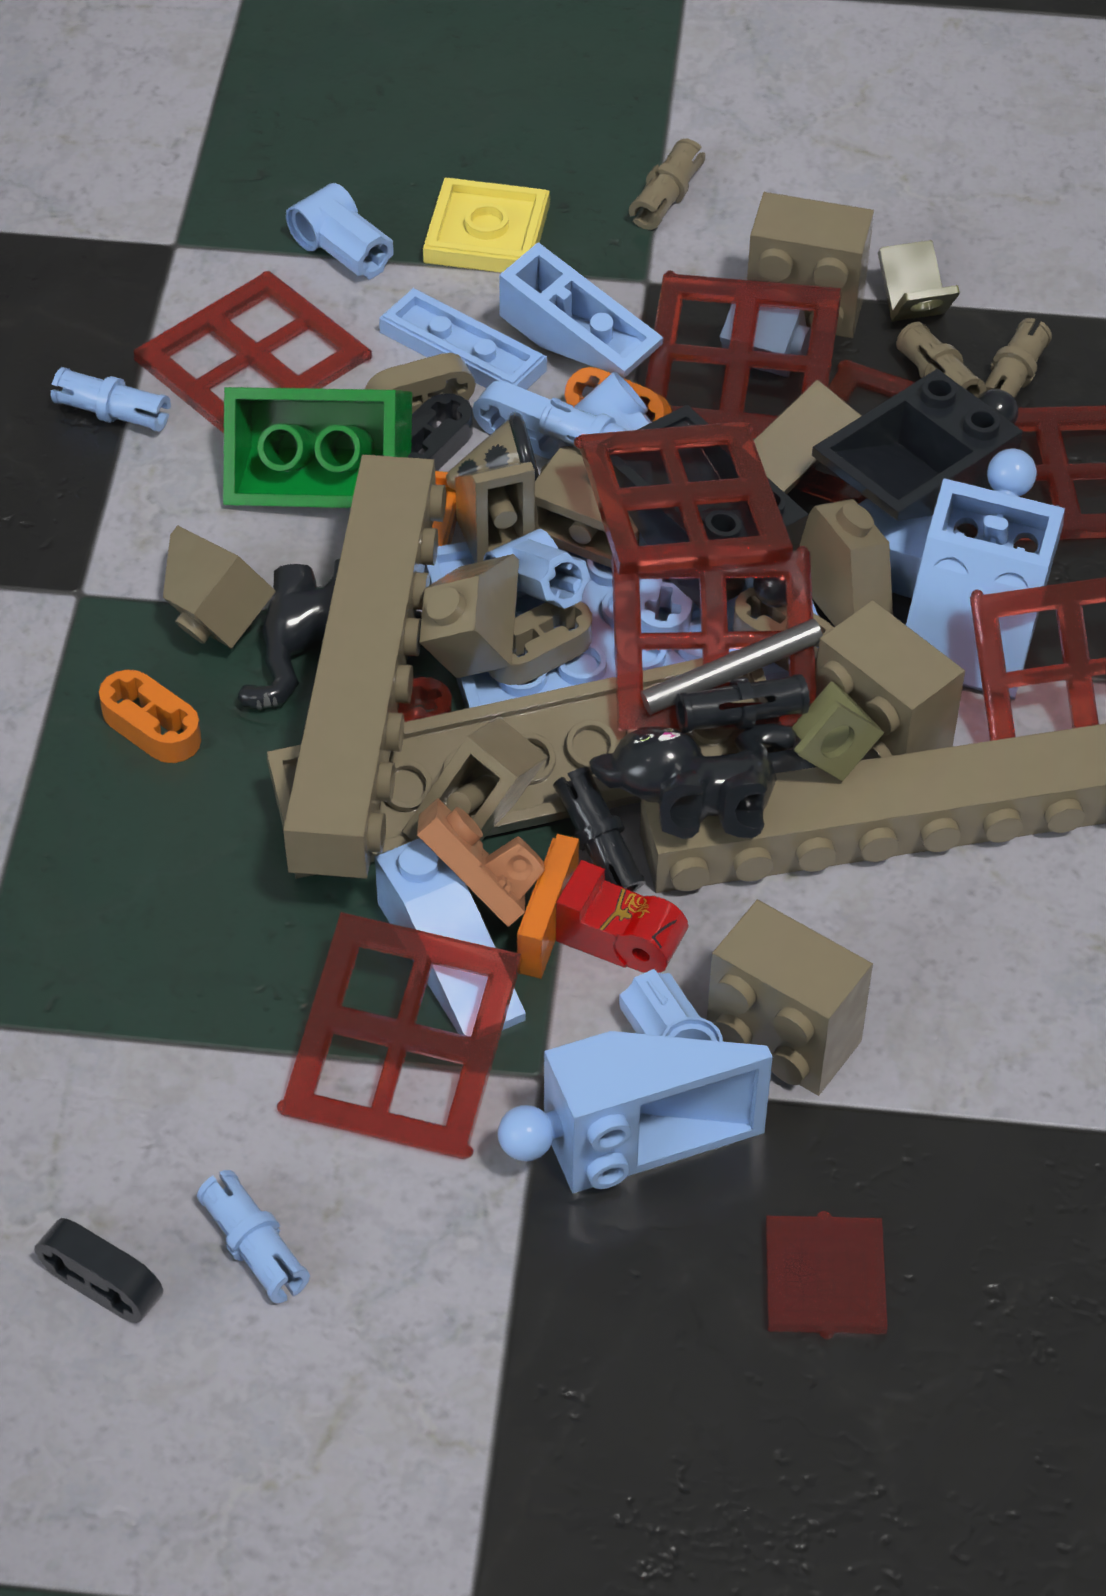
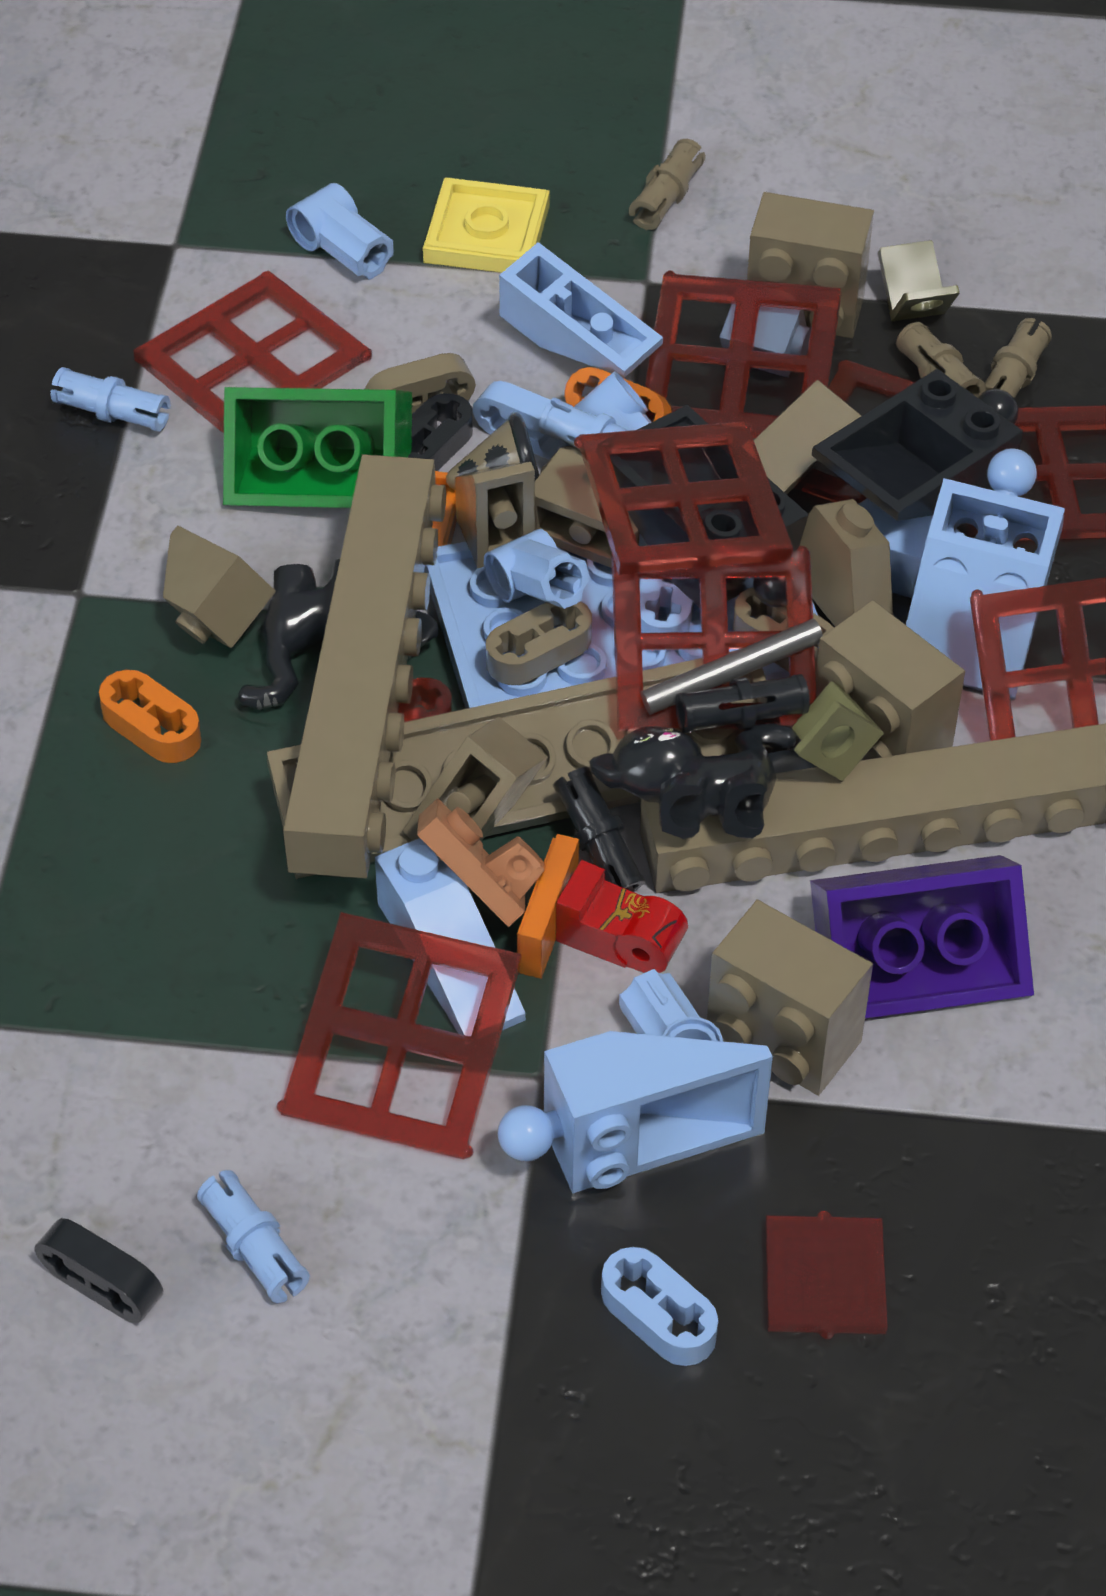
light blue tile [379,288,547,390] -> none
dark tan slope [419,554,519,678] -> none
none -> light blue beam [601,1247,718,1366]
none -> dark purple slope [810,855,1034,1019]

